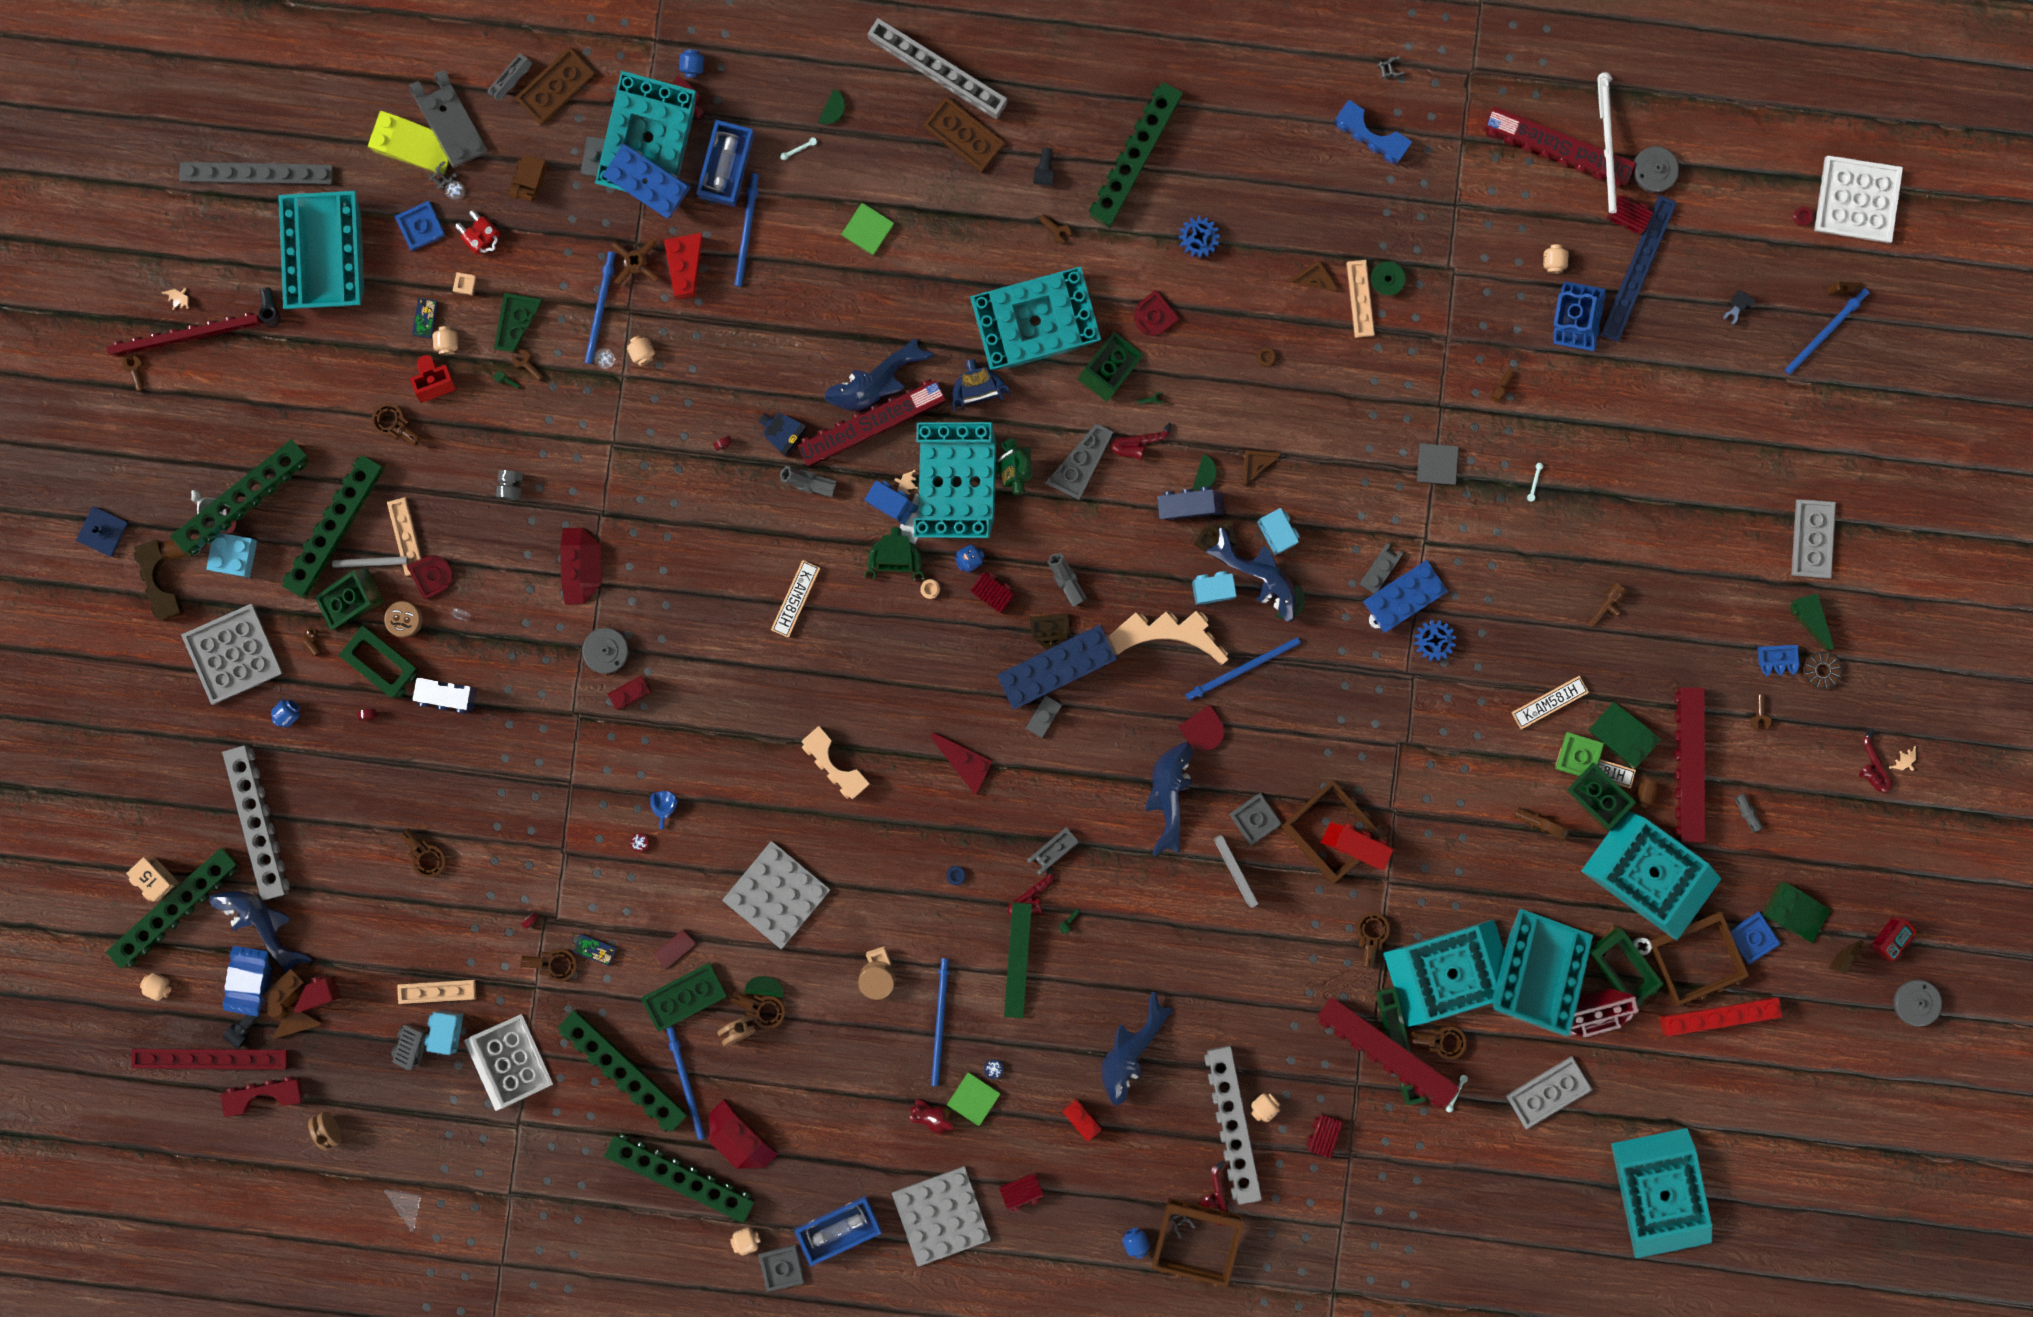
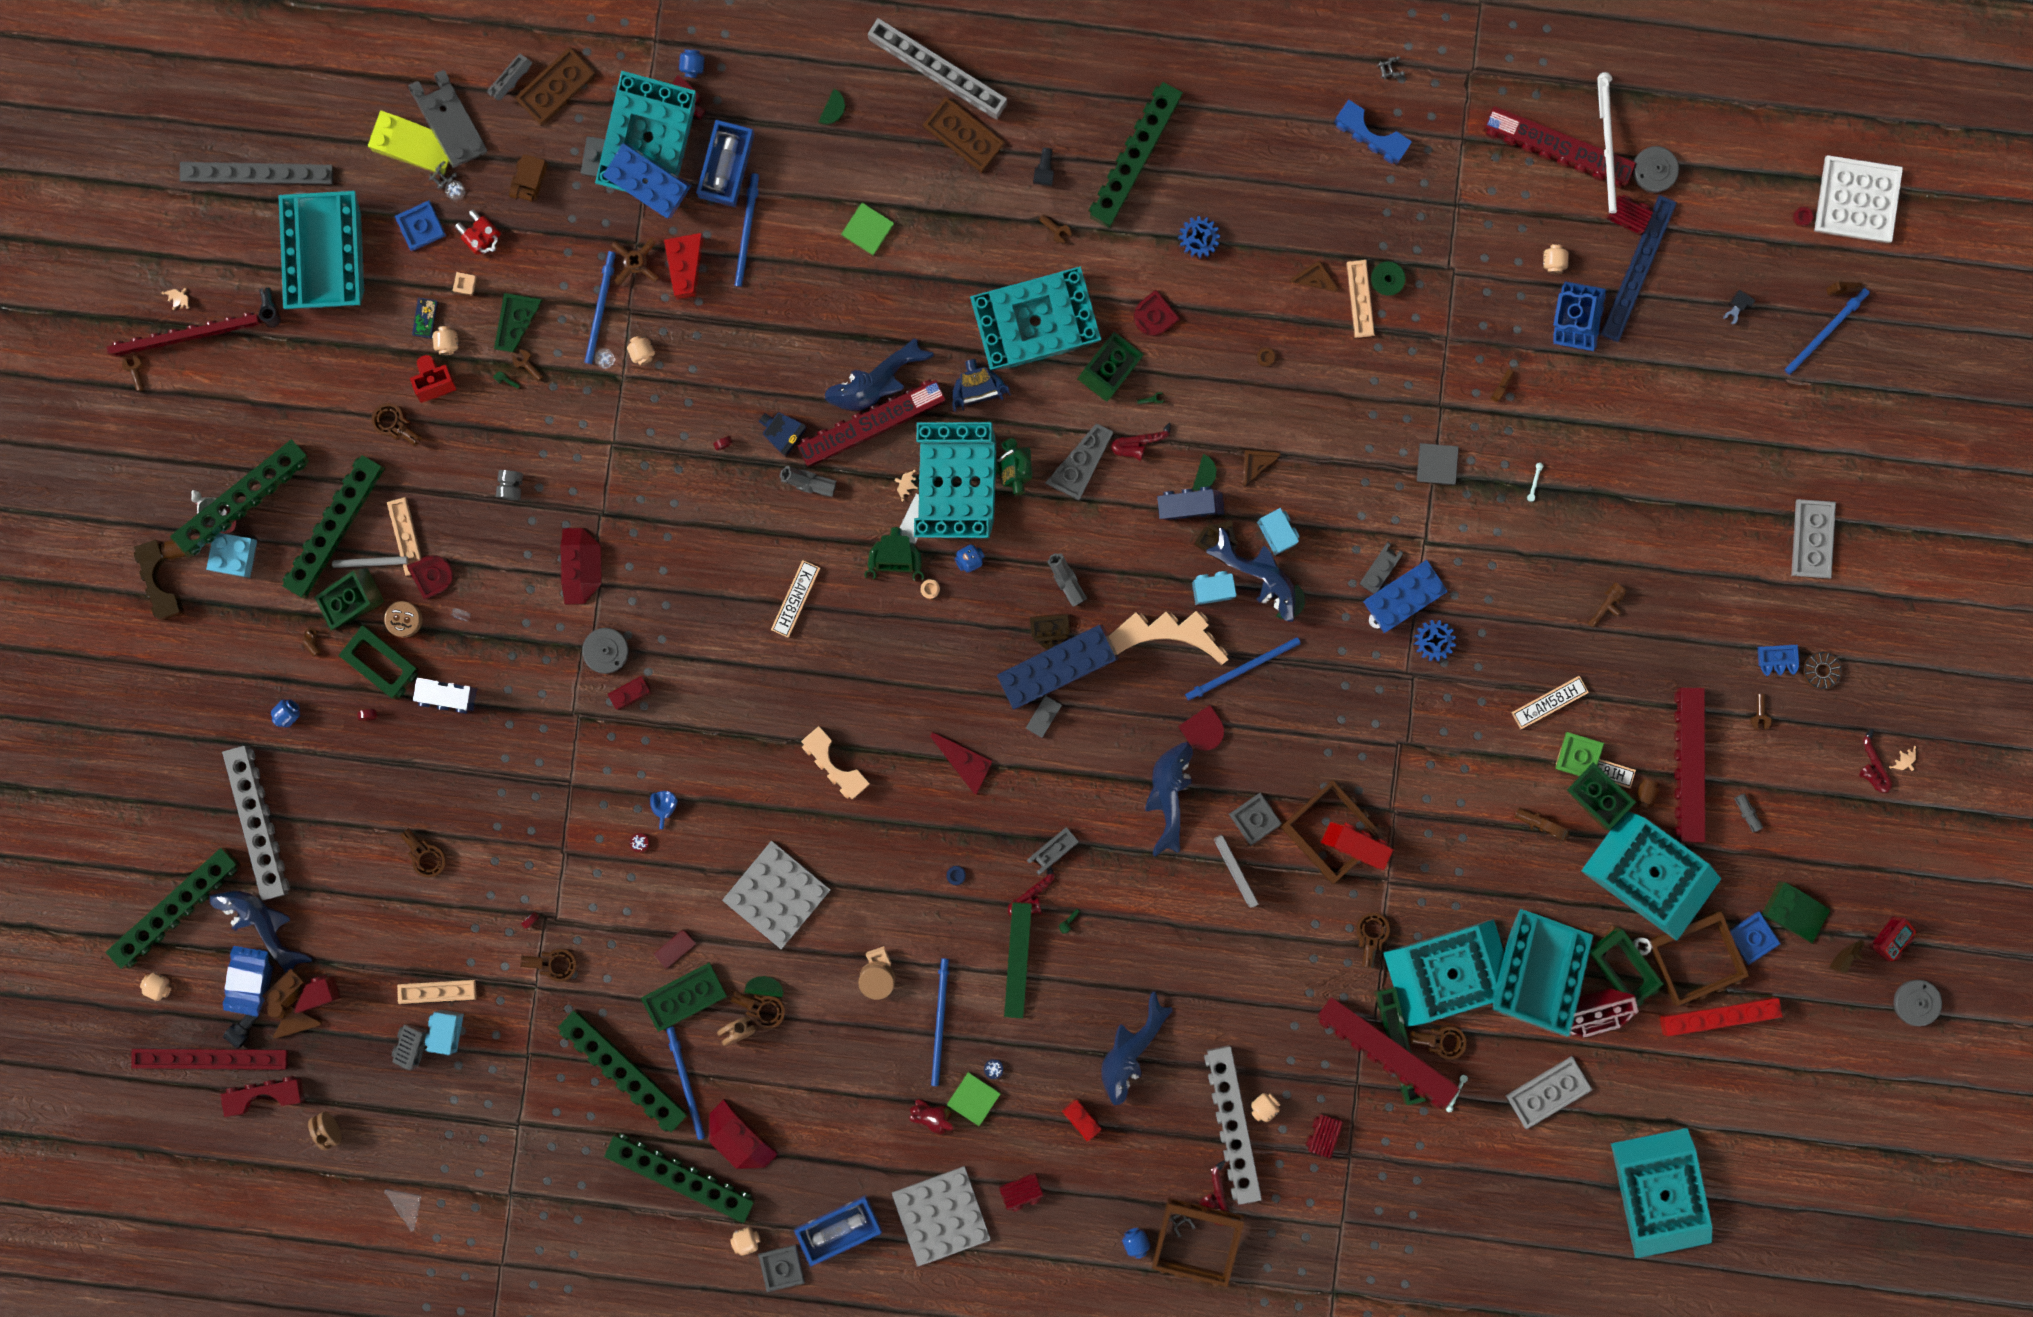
dark blue tile [76,506,129,557] -> none
light nougat brick [126,857,180,902] -> none
light grey plate [181,604,284,705] -> none
white slope [464,1014,553,1111] -> none
tile [573,934,617,966] -> none
light aqua hinge [780,138,817,160] -> none
blue hinge [864,481,918,525] -> none
dark red brick [970,572,1015,614] -> none
dark green slope [1588,702,1661,769] -> none
dark green slope [1790,593,1834,651] -> none

